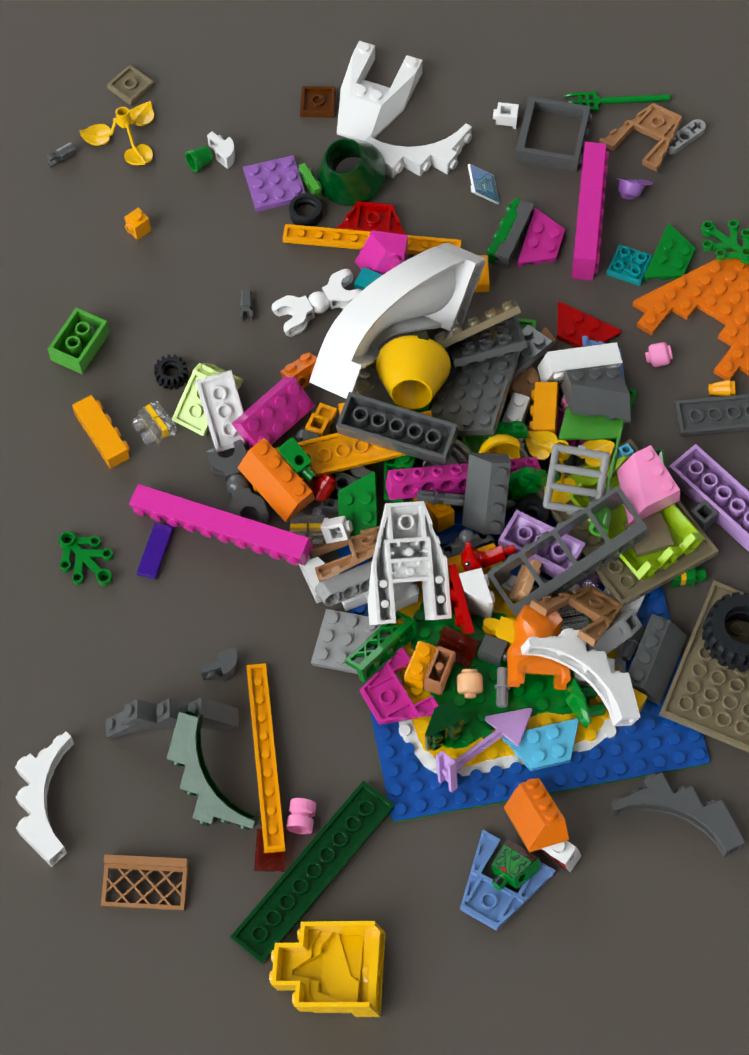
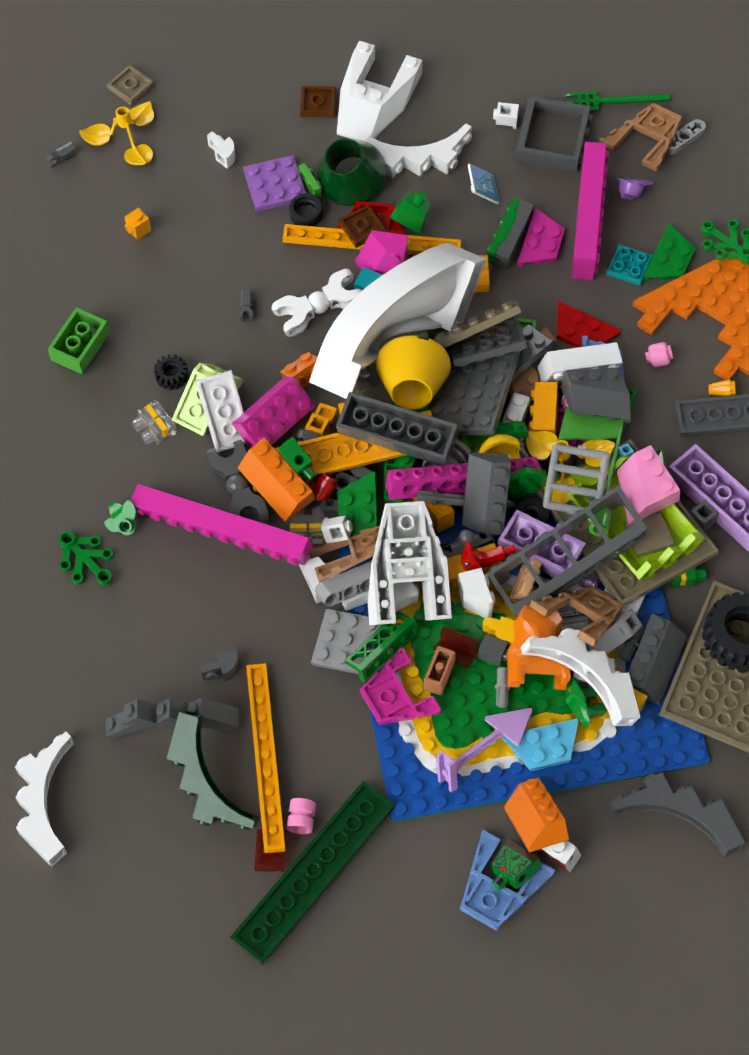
light orange brick [72,395,130,469] -> none
medium nougat fence [101,854,189,911] -> none
dark purple tile [137,523,173,580] -> none
green piece [185,145,213,172] -> none
yellow panel [269,921,386,1017] -> none
light orange brick [404,641,436,690] -> none
dark green slope [425,699,464,751] -> none
red wing [448,564,475,634] -> none
light nougat head [457,669,483,699] -> none
none -> plate [104,500,137,535]
none -> reddish brown tile [338,205,387,248]
none -> green torso [390,191,431,234]

